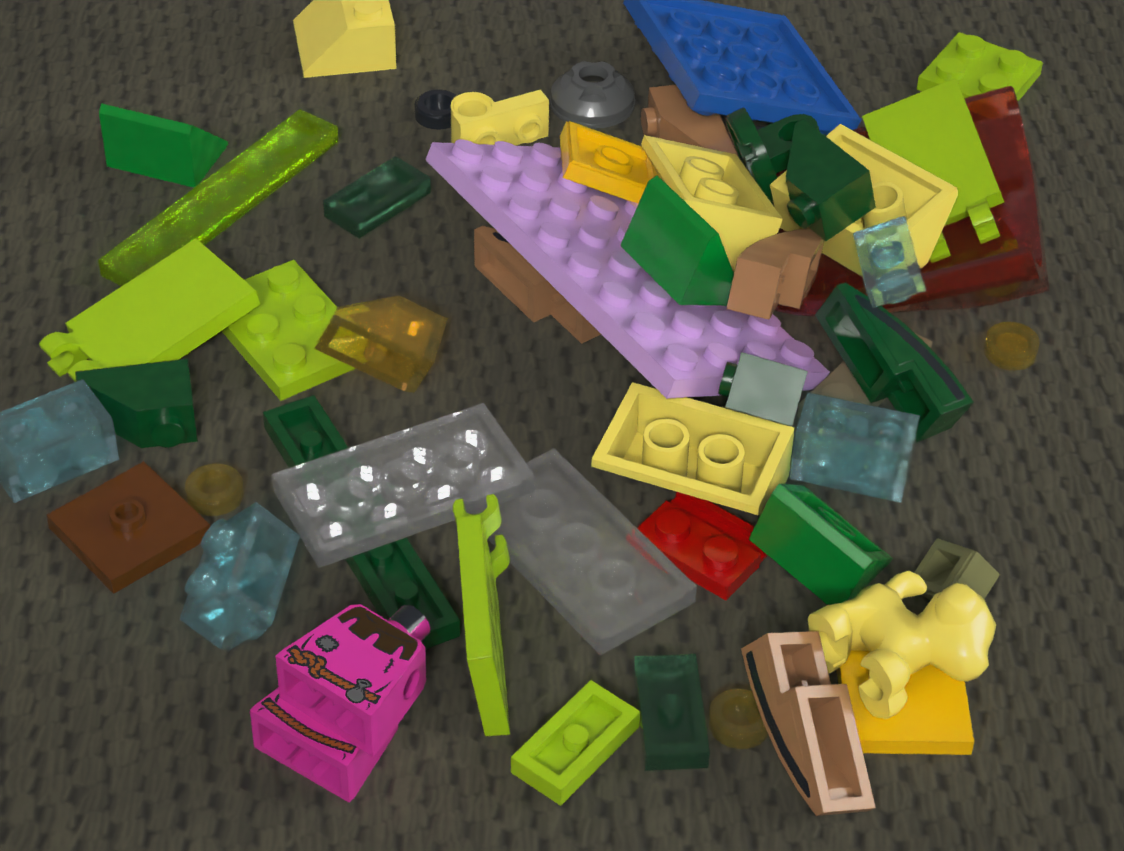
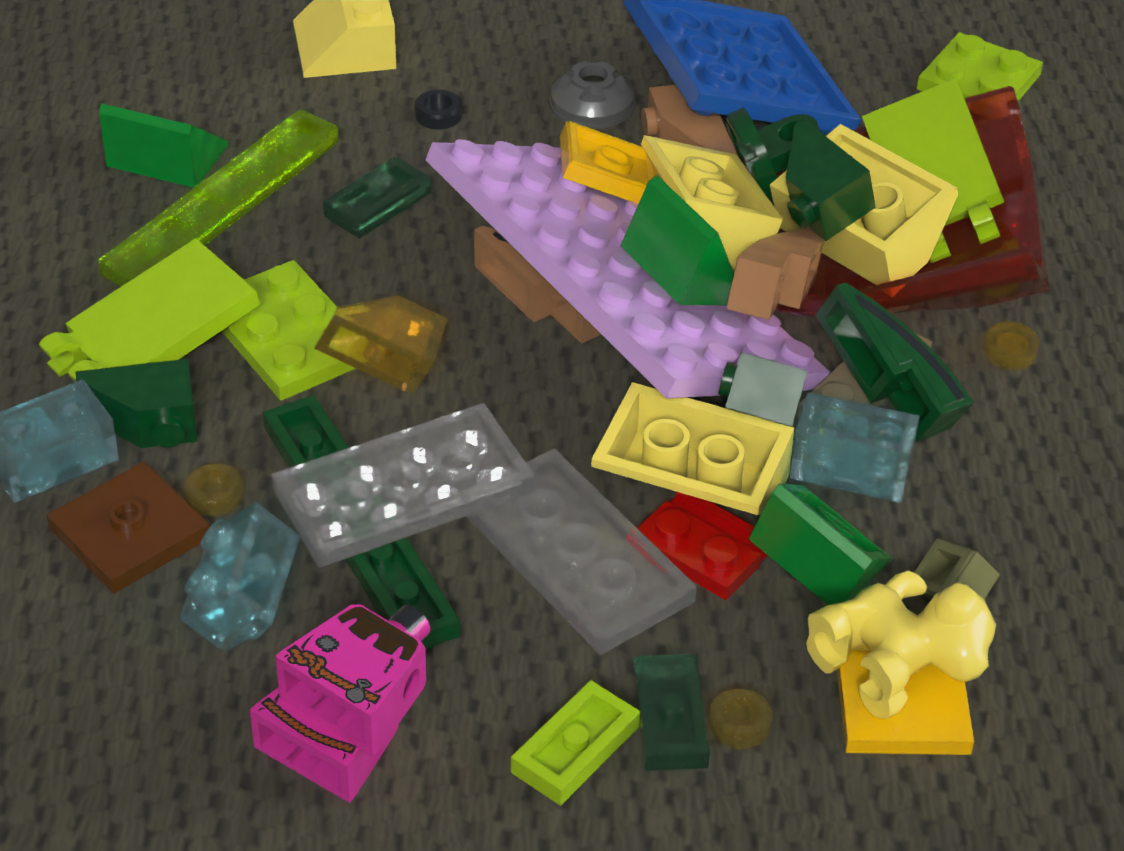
light yellow plate [451,89,549,146] -> none
lime tile [453,494,510,736] -> none
medium nougat slope [741,631,876,816] -> none
clear light blue plate [853,216,926,308] -> none

